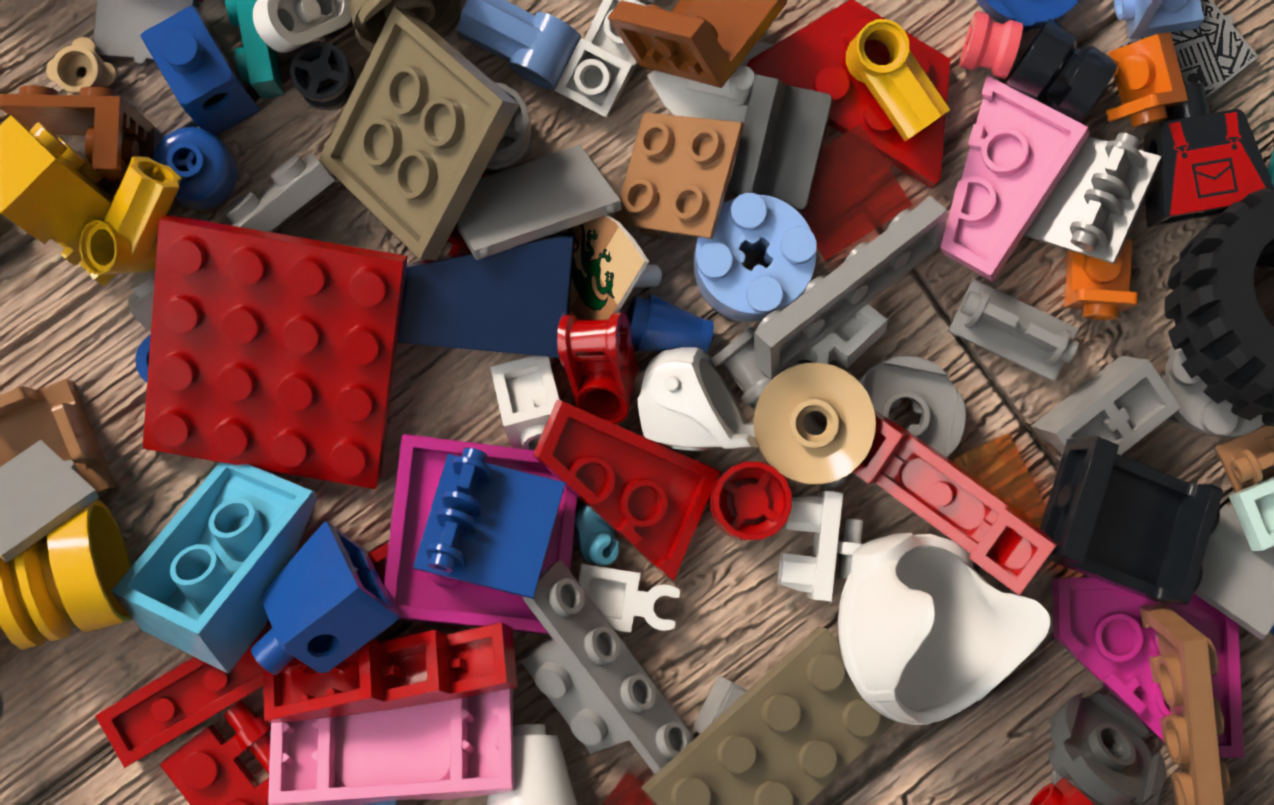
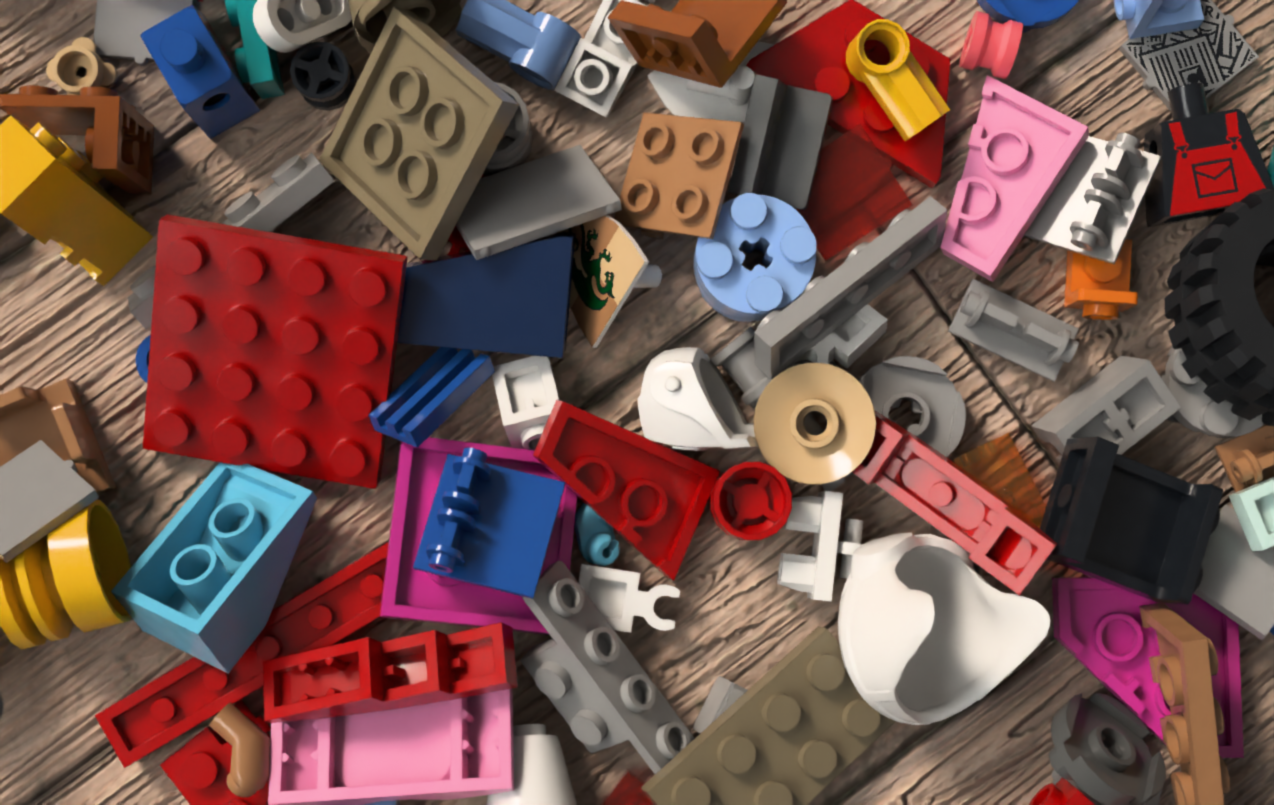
yellow piece [79,156,182,275] -> none
blue head [152,127,238,210] -> none
blue torso [251,521,400,675] -> none
red piece [557,312,639,425] -> none
blue cone [627,294,714,354] -> none
black wheel [1006,18,1119,123] -> none
orange bracket [1106,32,1188,128] -> none
none -> medium nougat arm [209,702,270,798]
none -> blue tile [368,347,495,447]

